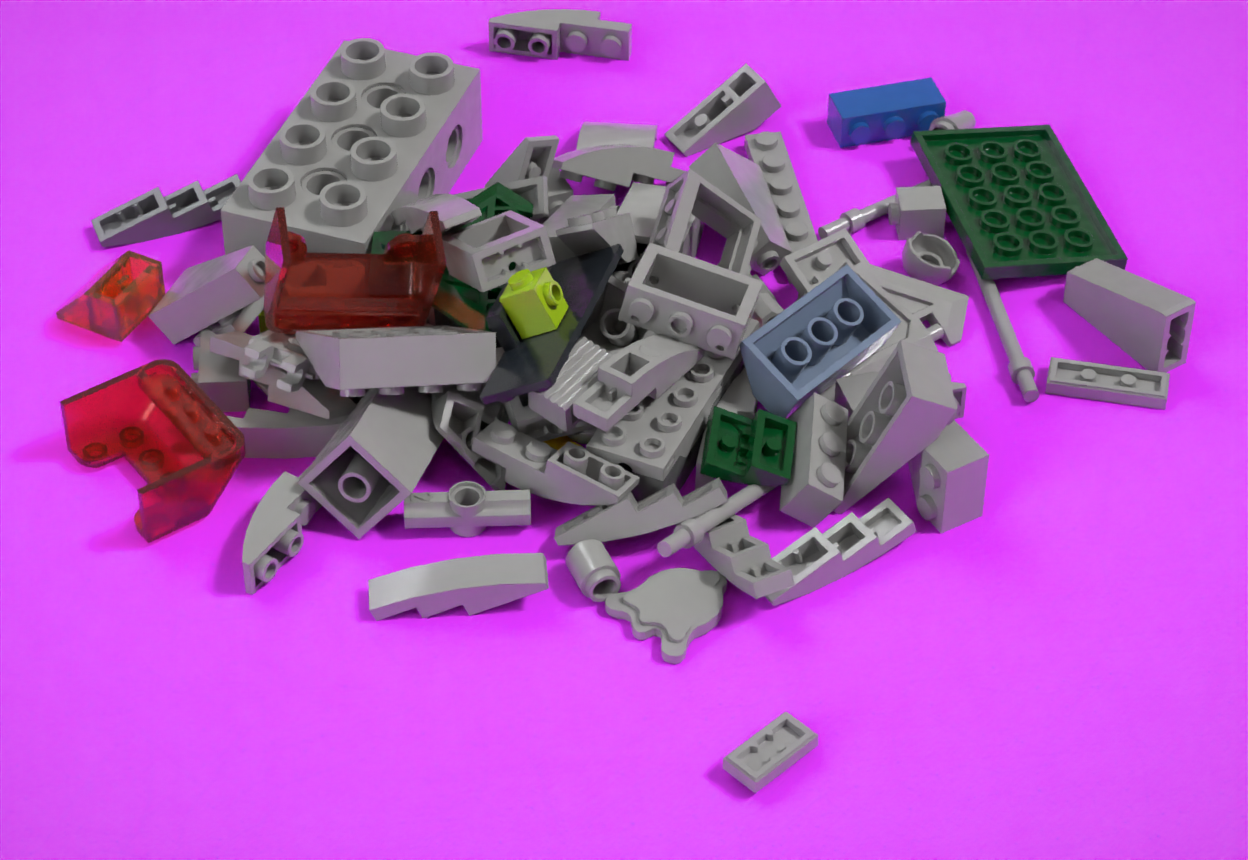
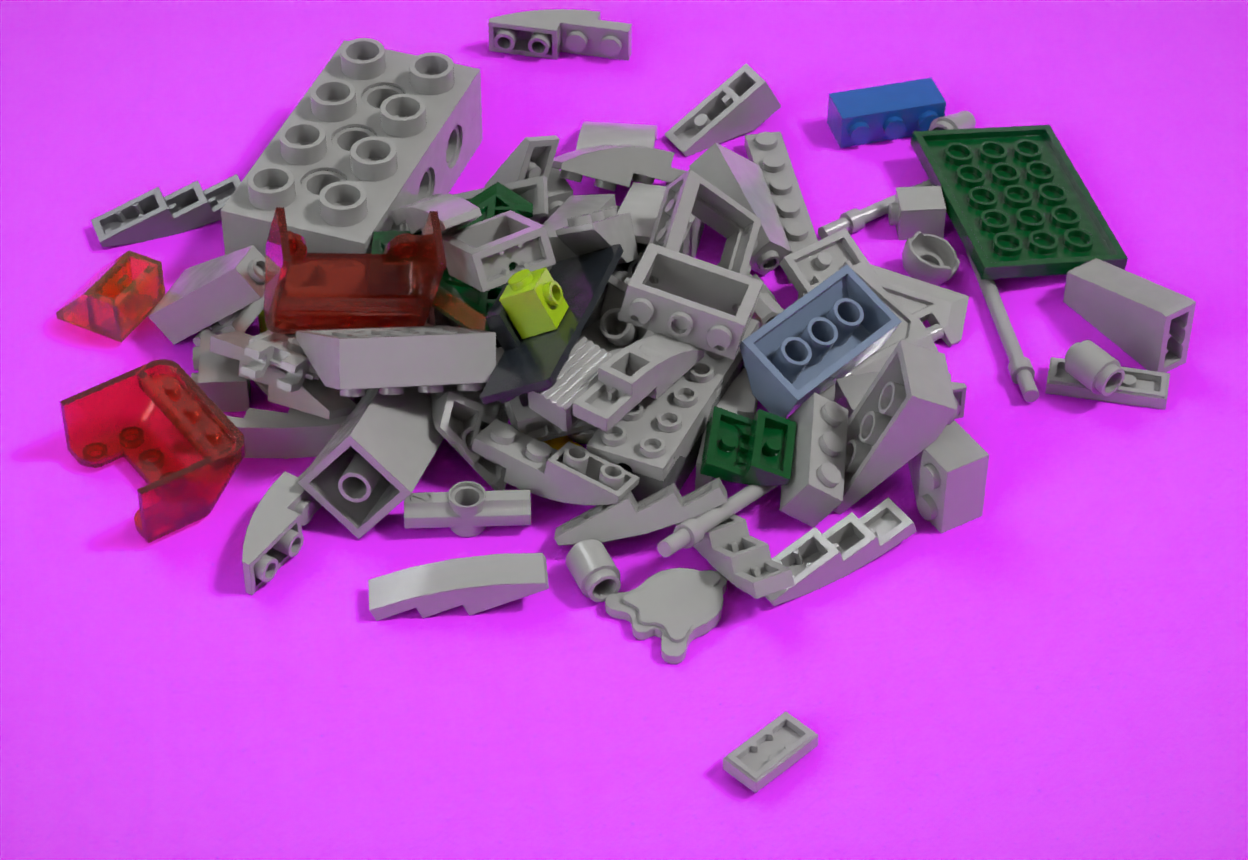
none -> light grey brick [1065,340,1125,396]

